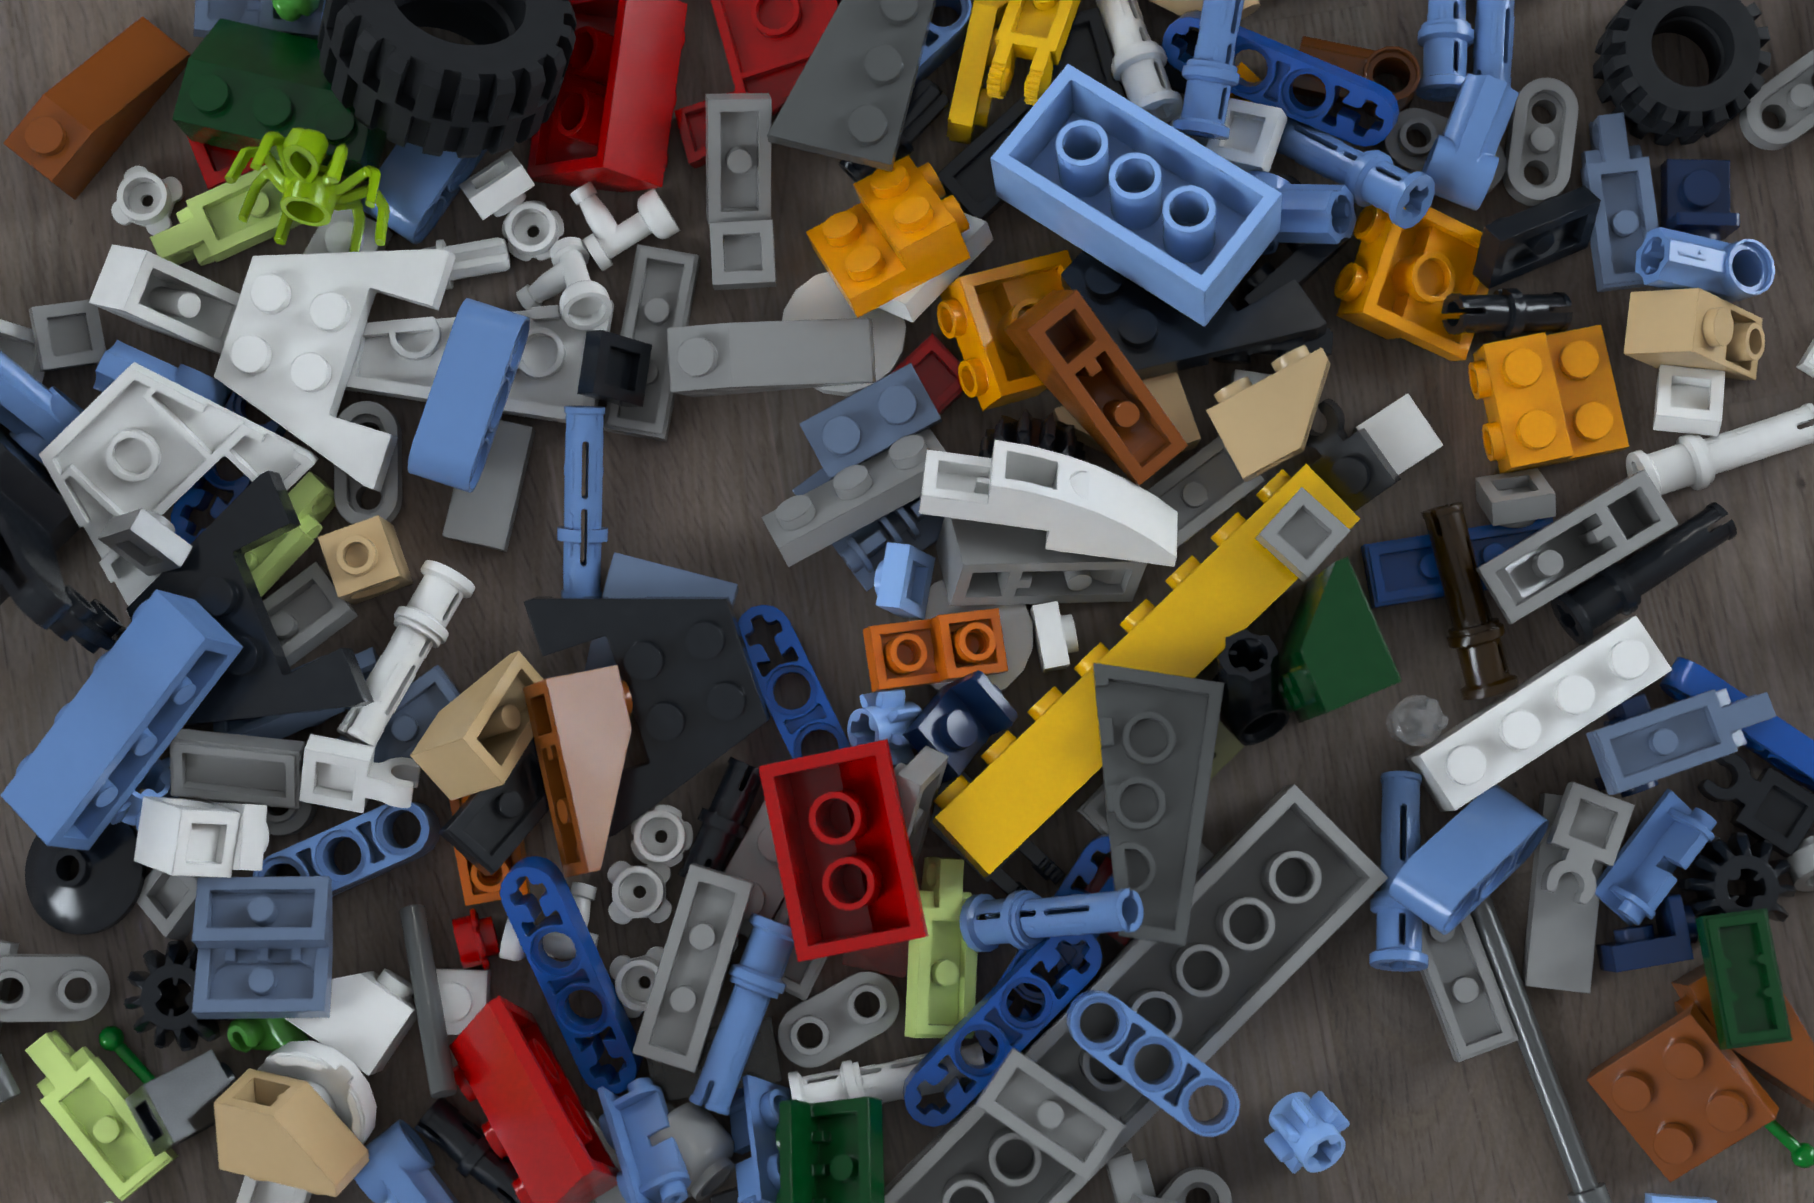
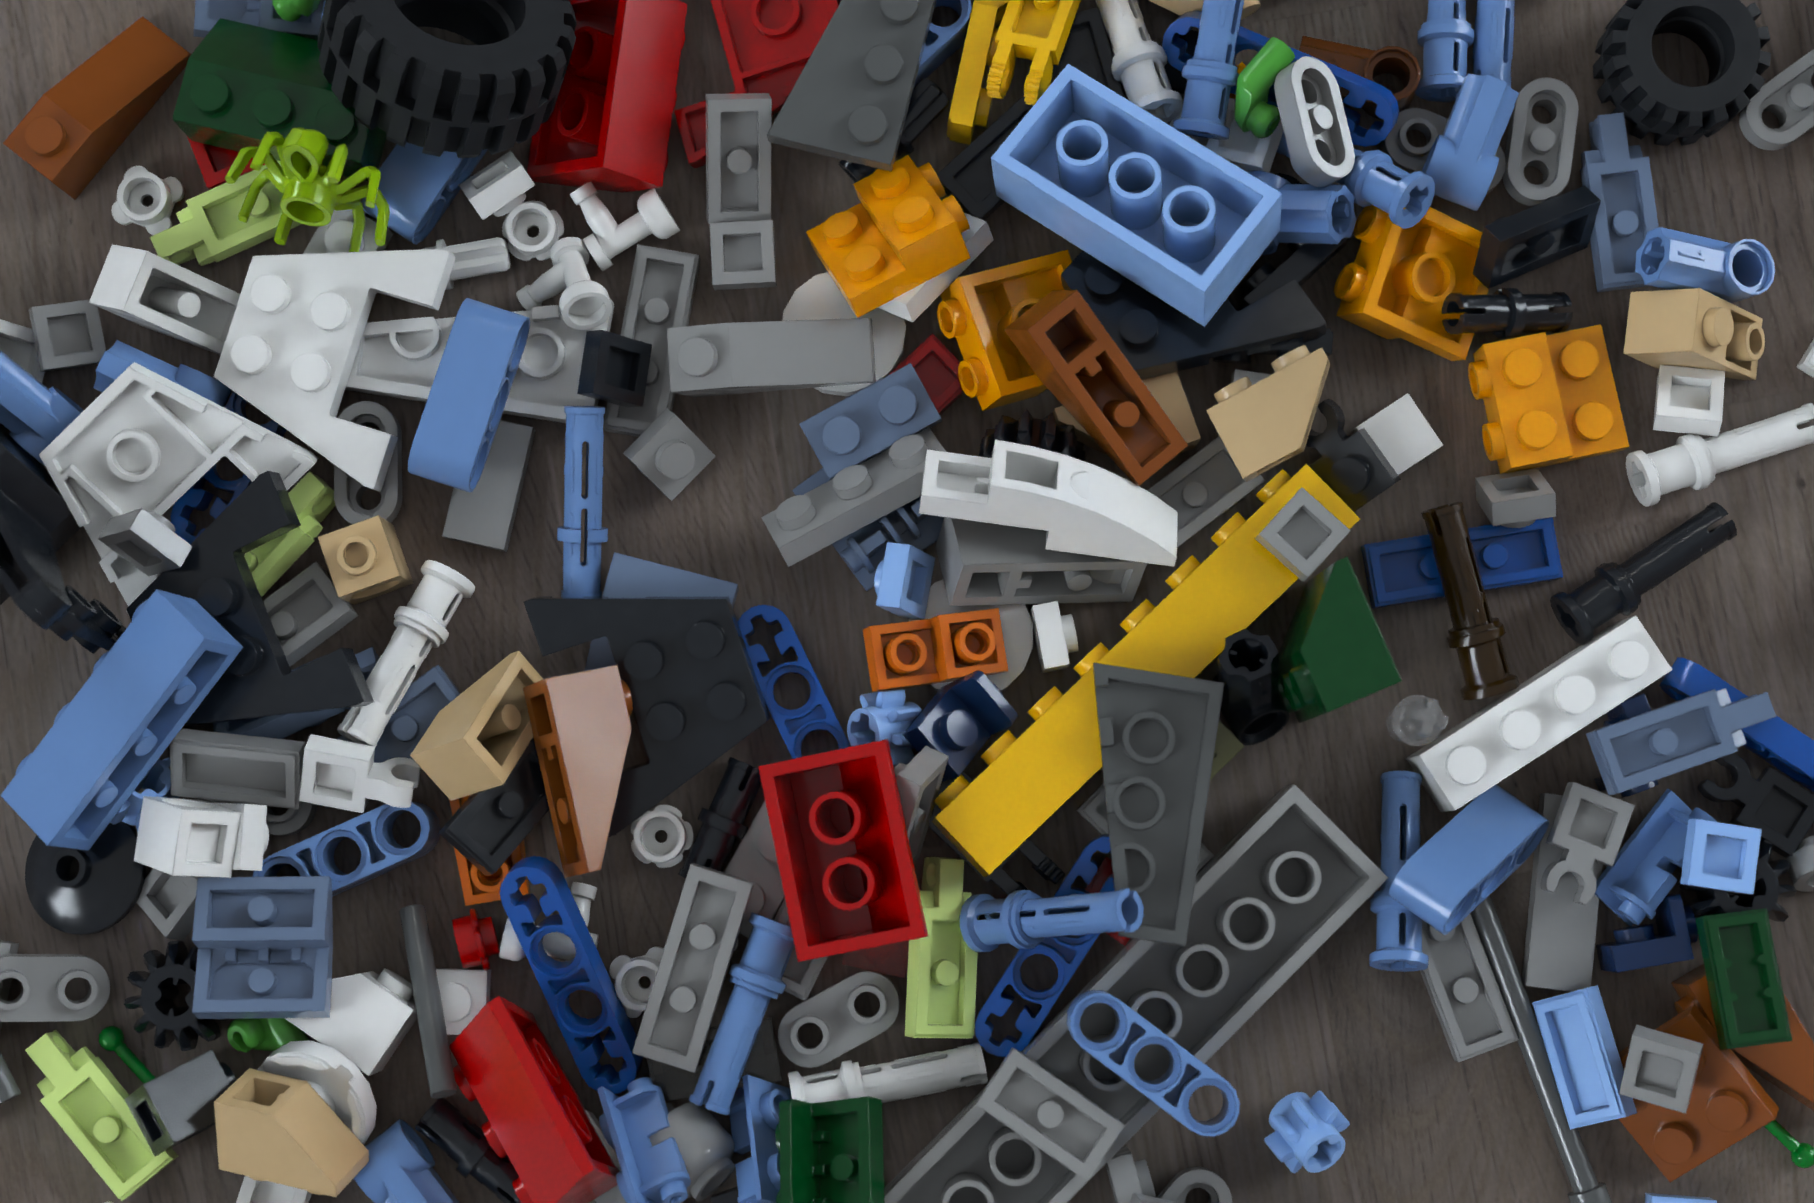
white plate [607,861,672,925] -> none
blue beam [903,934,1102,1127] -> none
light grey slope [1476,469,1679,625] -> none
dark blue bracket [1661,159,1740,241] -> none
none -> light grey plate [623,408,716,501]
none -> bright green arm [1234,37,1295,138]
none -> light grey plate [1274,56,1355,187]
none -> light blue tile [1532,985,1637,1129]
none -> light grey plate [1619,1025,1703,1114]
none -> light blue plate [1680,819,1762,895]

